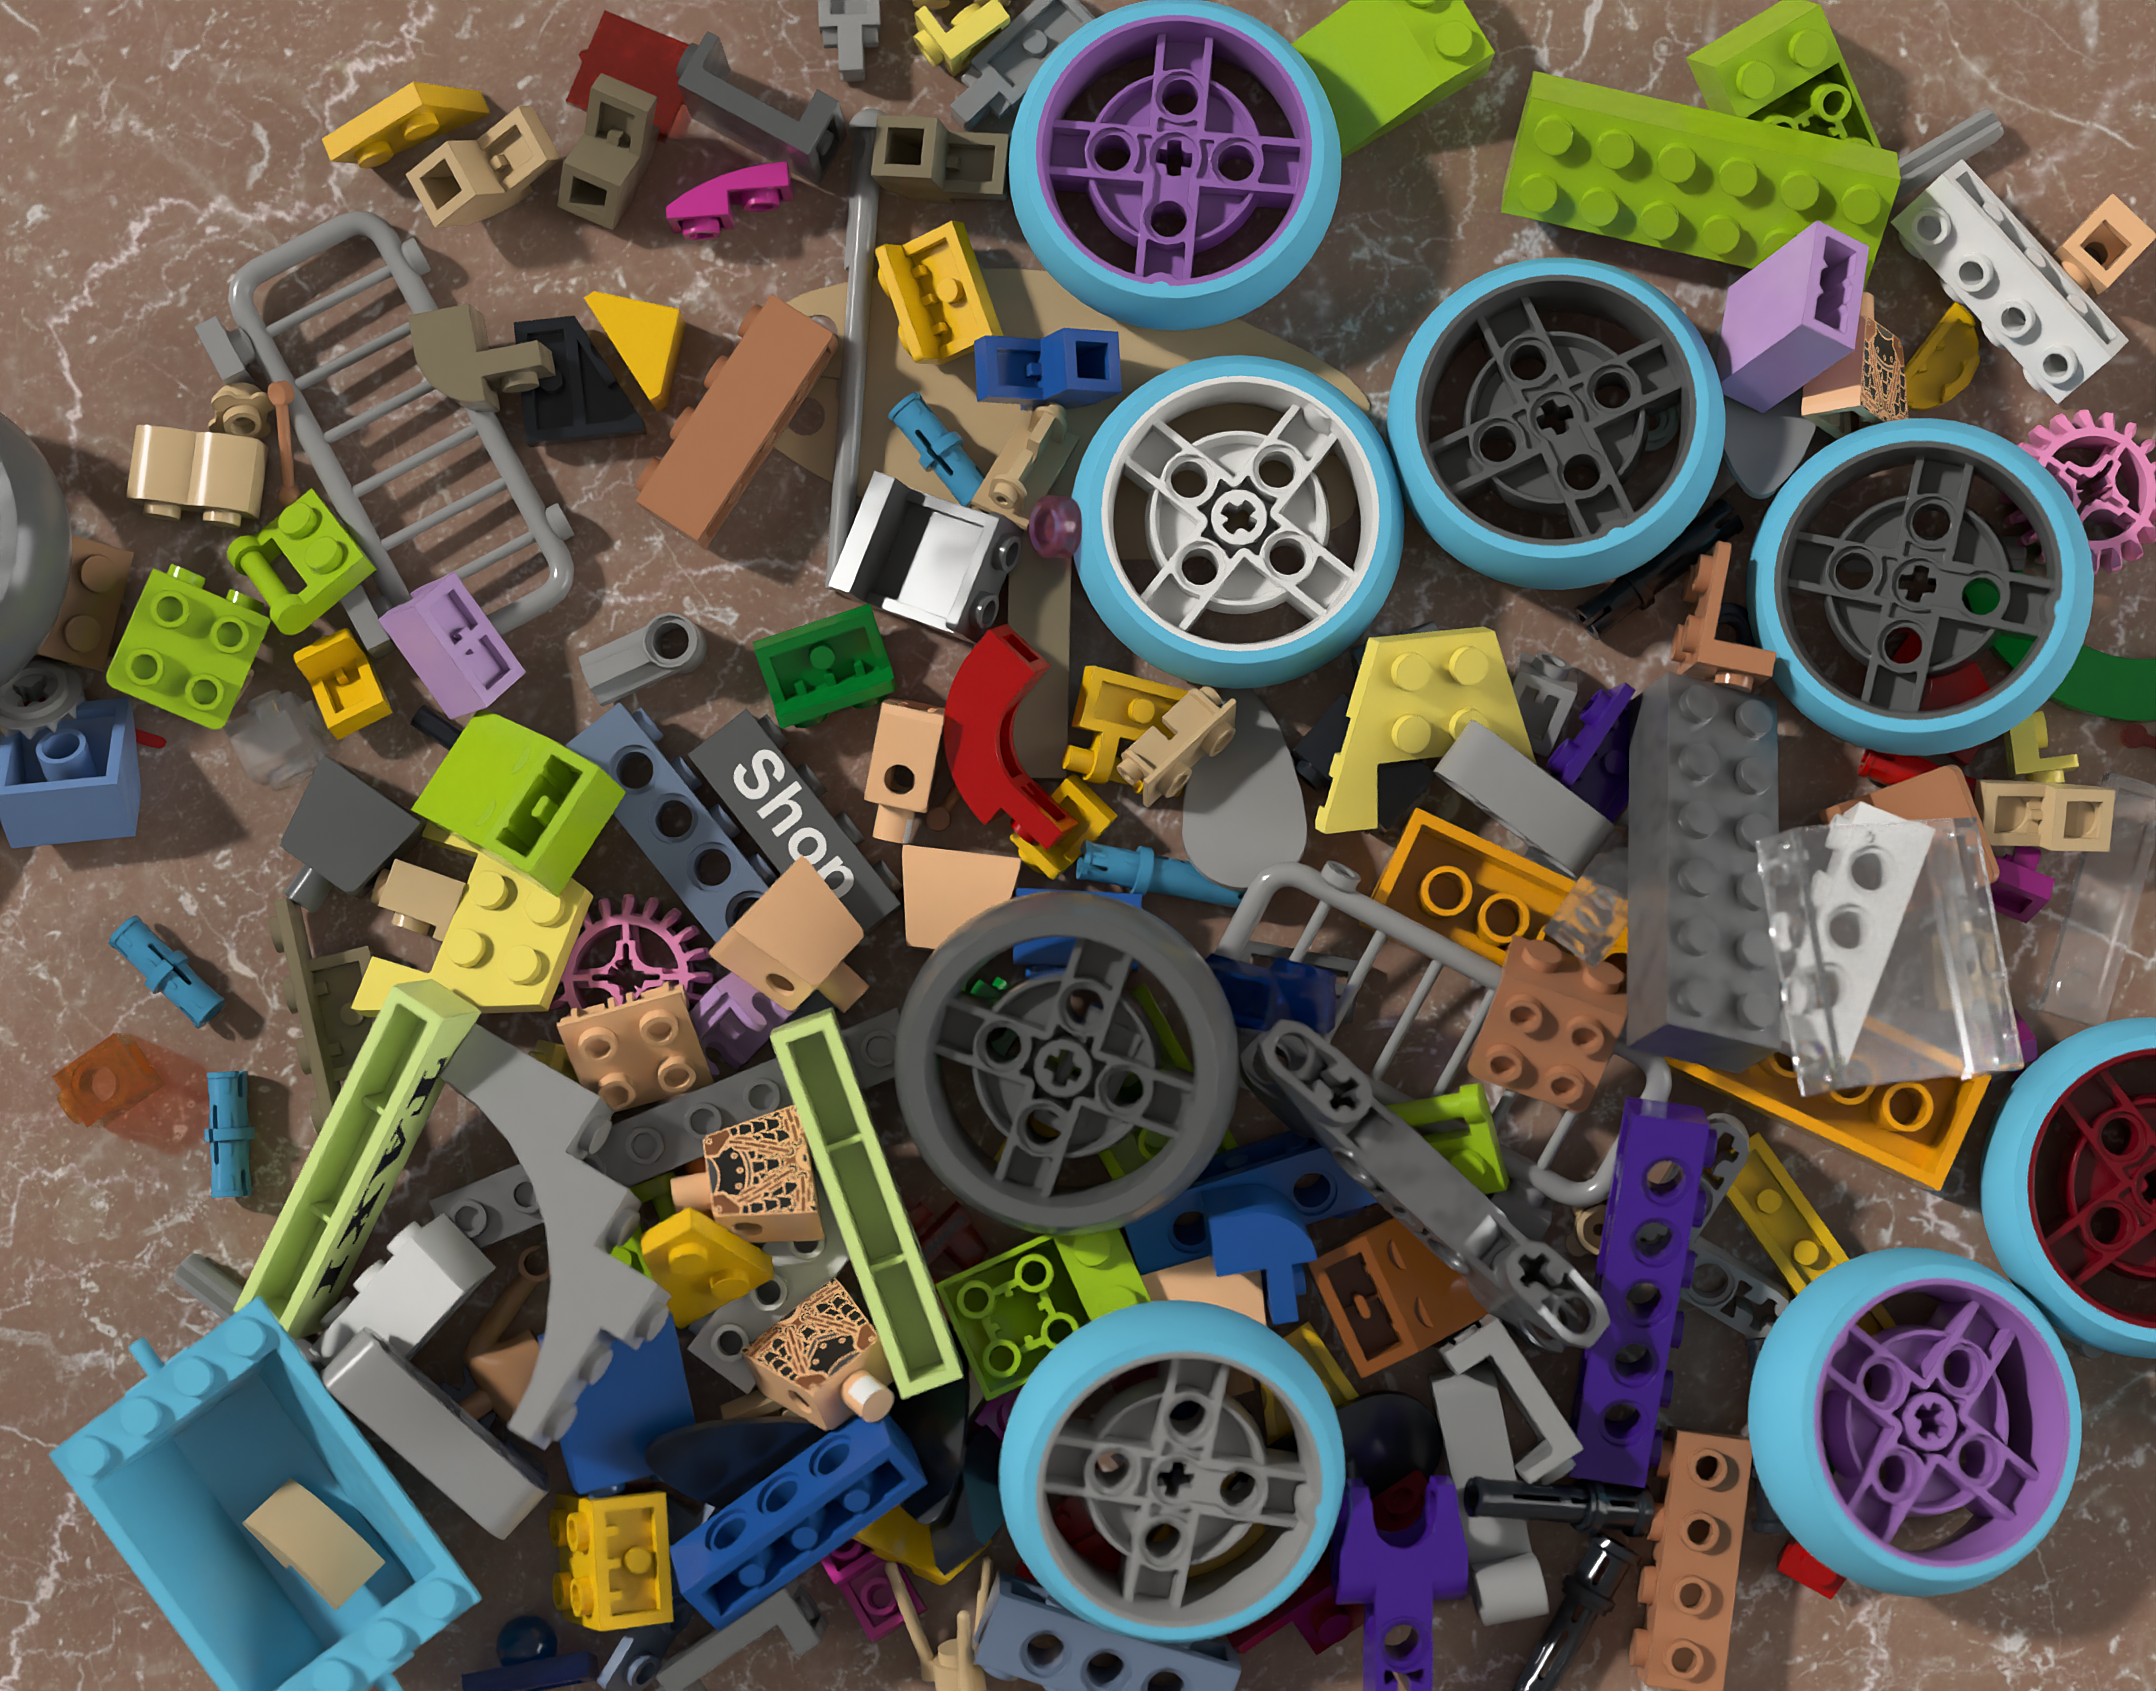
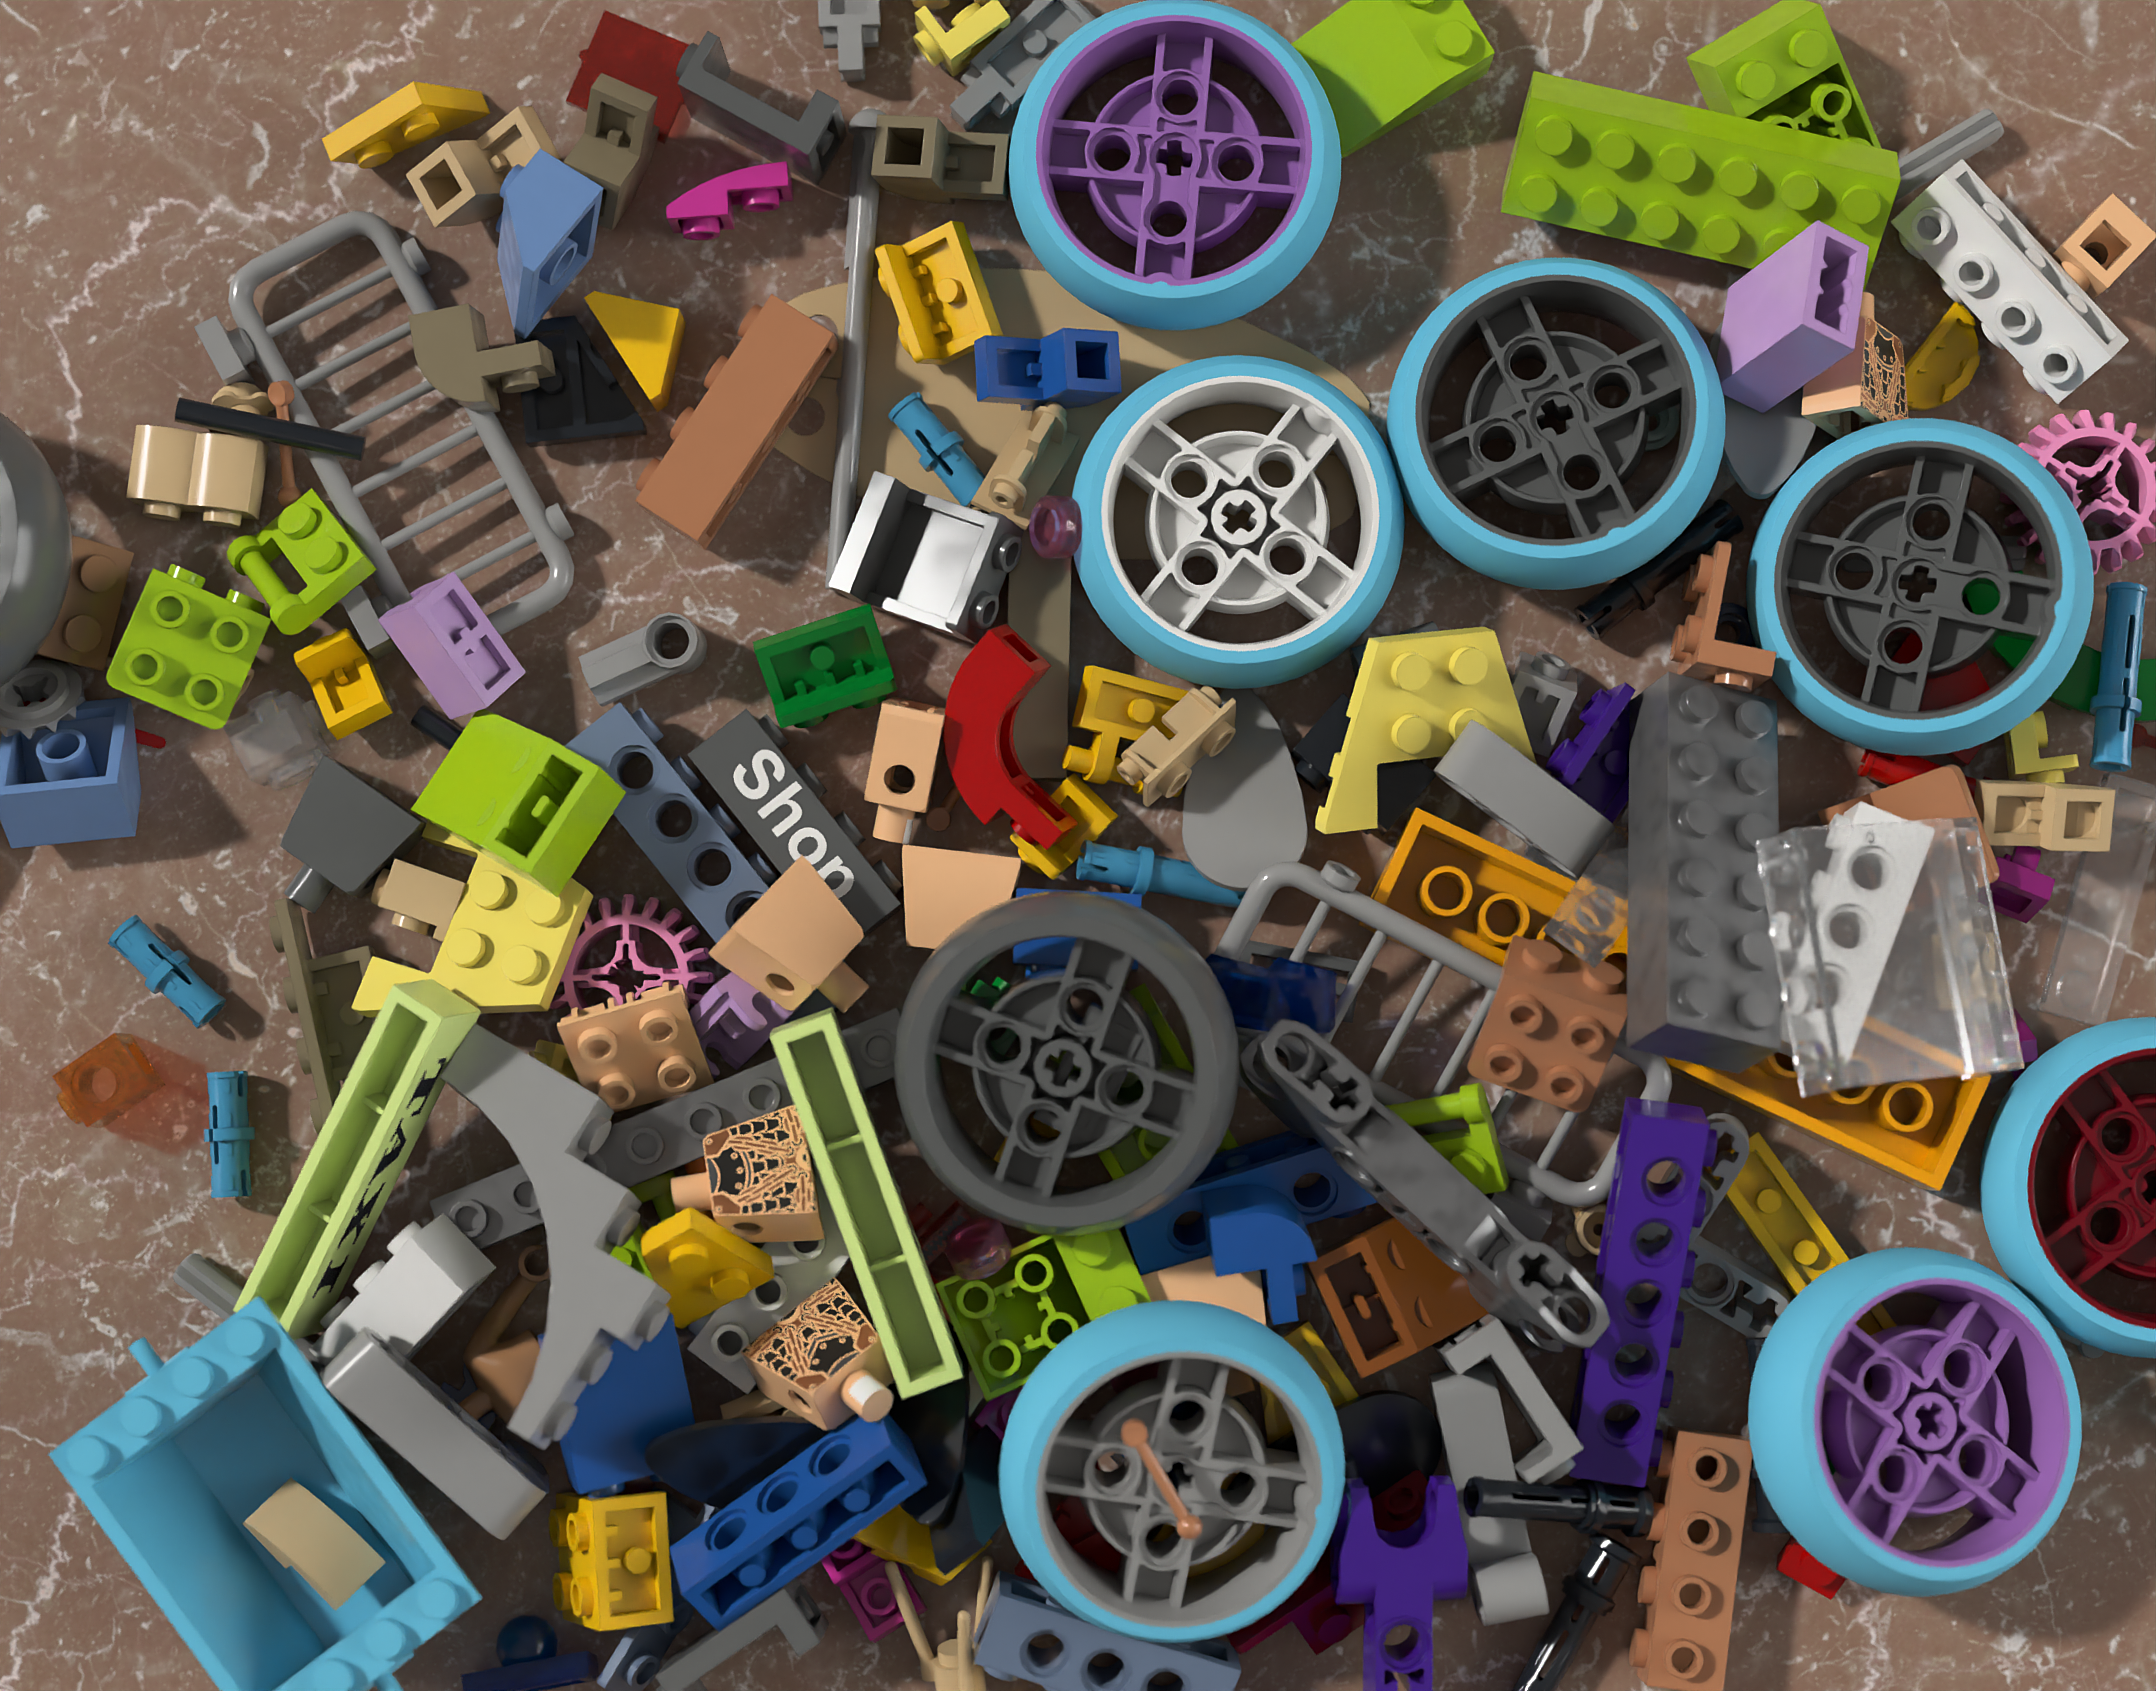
none -> black bar [175,398,366,461]
none -> medium blue slope [495,149,603,339]
none -> tile [945,1217,1012,1280]
none -> nougat hinge [1121,1419,1202,1540]
none -> dark azure pin [2089,582,2148,772]

